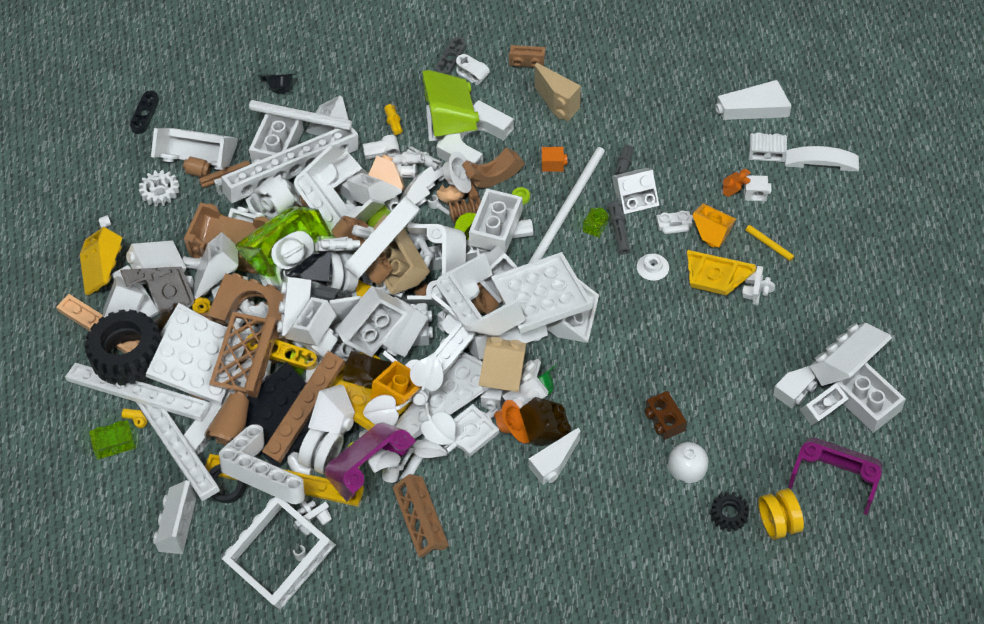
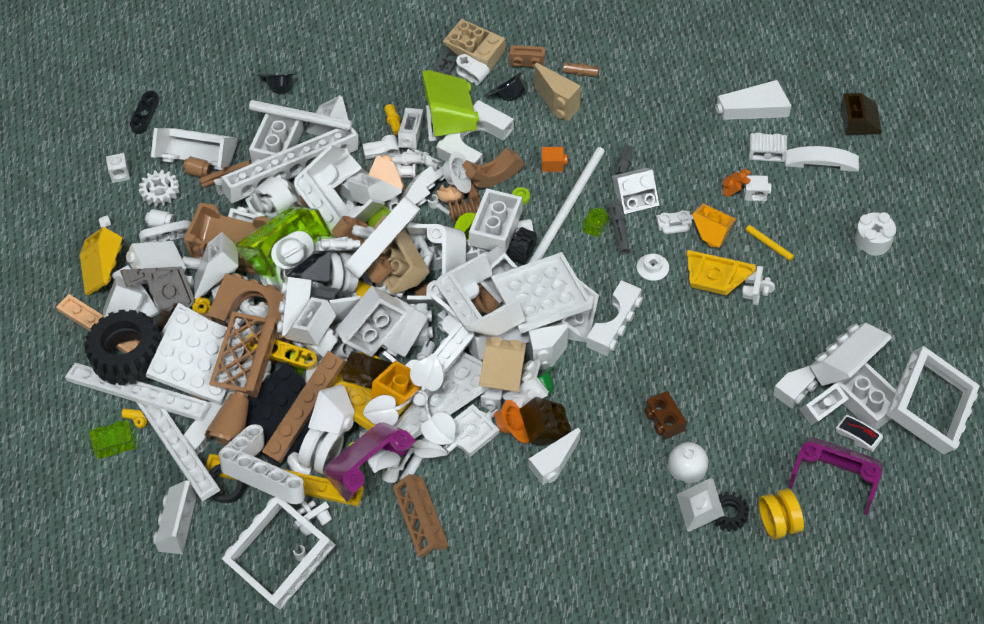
none -> white brick [106,153,130,183]
none -> white beam [139,220,191,243]
none -> white brick [145,209,175,228]
none -> white window [398,108,423,149]
none -> white pin [417,340,436,360]
none -> tan slope [443,19,506,71]
none -> black piece [485,72,526,101]
none -> black tyre [509,227,537,264]
none -> white slope [529,324,568,370]
none -> medium nougat pin [563,62,599,78]
none -> white arch [586,280,643,356]
none -> white slope [677,478,724,531]
none -> slope [836,415,883,452]
none -> dark brown slope [841,93,882,135]
none -> white brick [855,212,896,256]
none -> white window [886,346,980,454]

